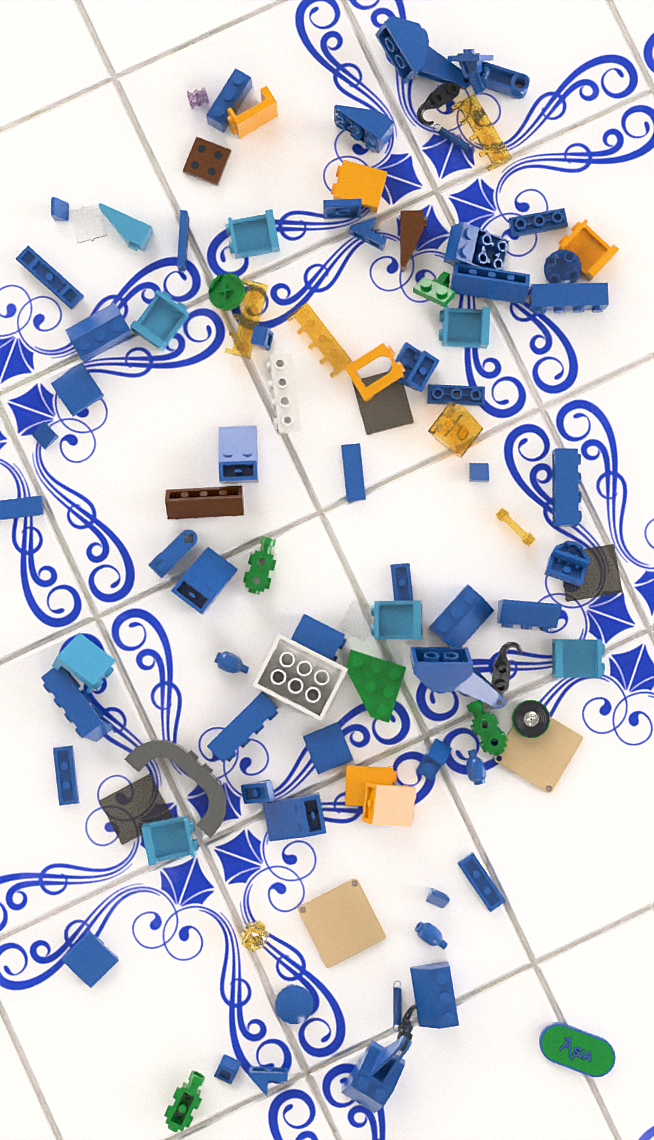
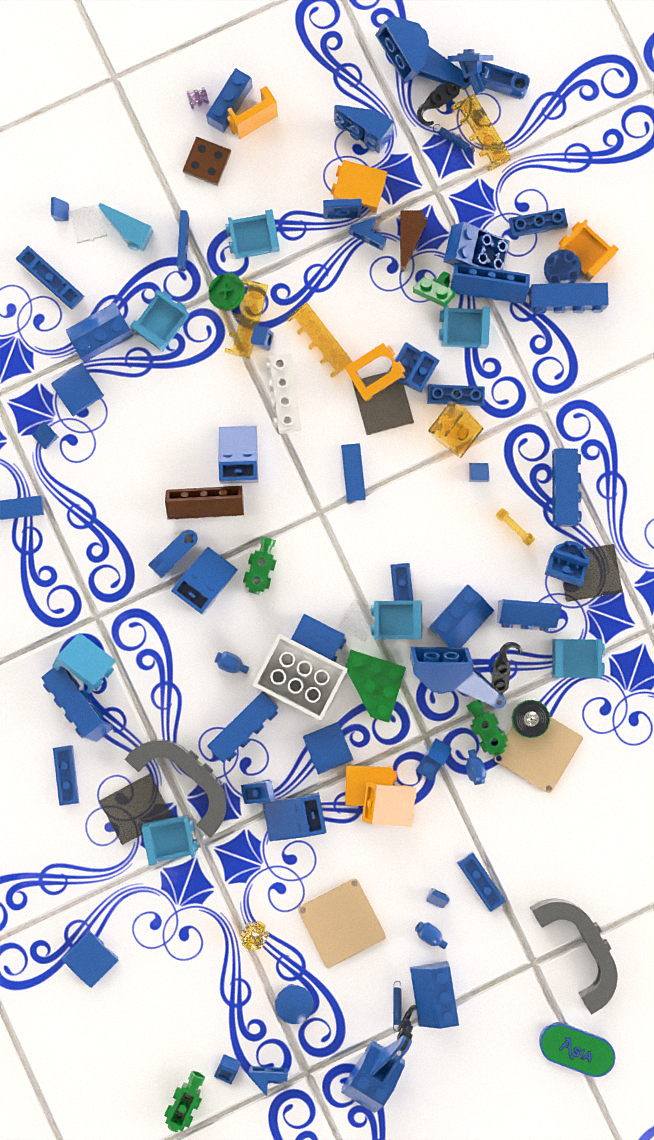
none -> dark grey arch [530,898,618,1015]

